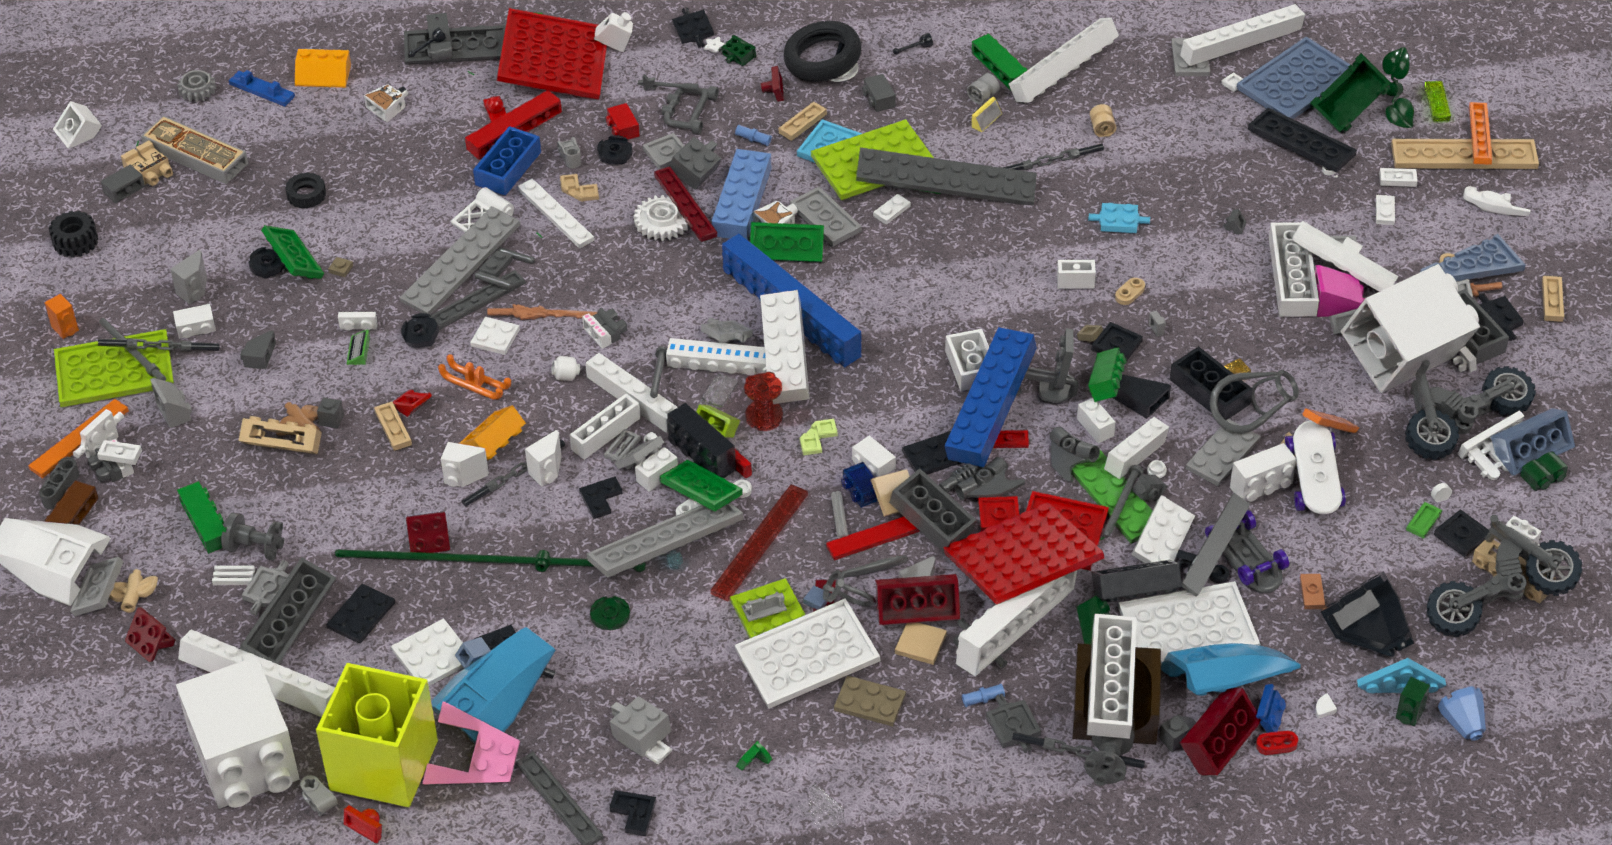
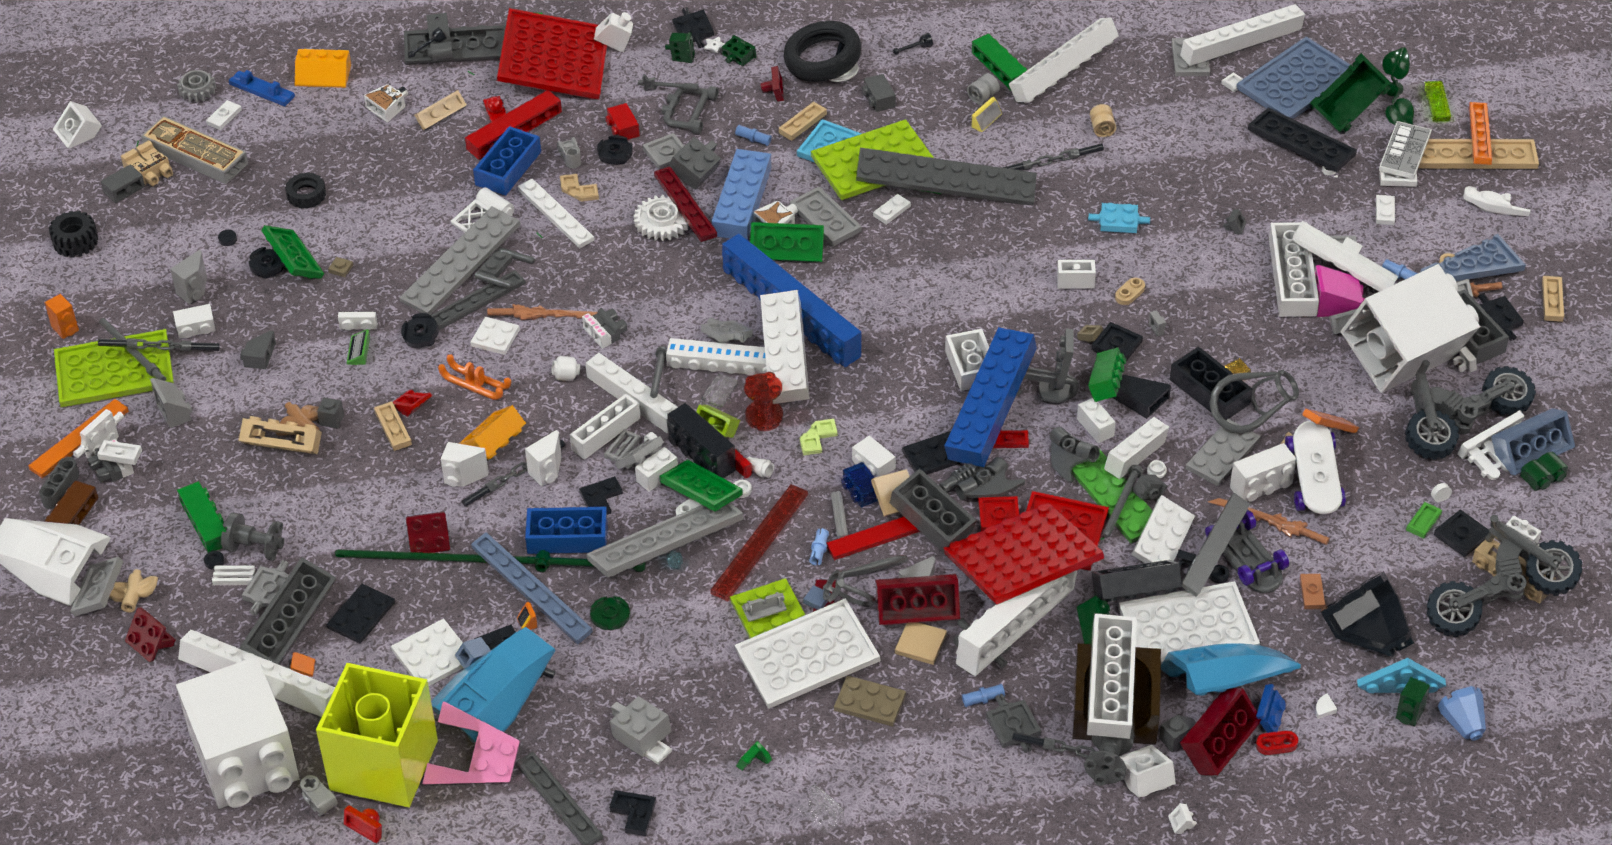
none -> black tile [204,551,224,570]
none -> white plate [206,100,242,130]
none -> black tile [218,230,237,246]
none -> orange slope [291,652,315,677]
none -> tan plate [414,90,467,130]
none -> sand blue plate [471,532,593,645]
none -> slope [517,602,537,630]
none -> blue brick [525,507,608,554]
none -> dark green piece [665,32,695,63]
none -> white cone [746,457,774,478]
none -> light blue pin [809,528,829,566]
none -> white slope [1119,745,1176,797]
none -> white tile [1168,803,1197,834]
none -> nougat sword [1208,498,1330,545]
none -> tile [1379,121,1432,179]
none -> medium blue pin [1382,259,1418,279]

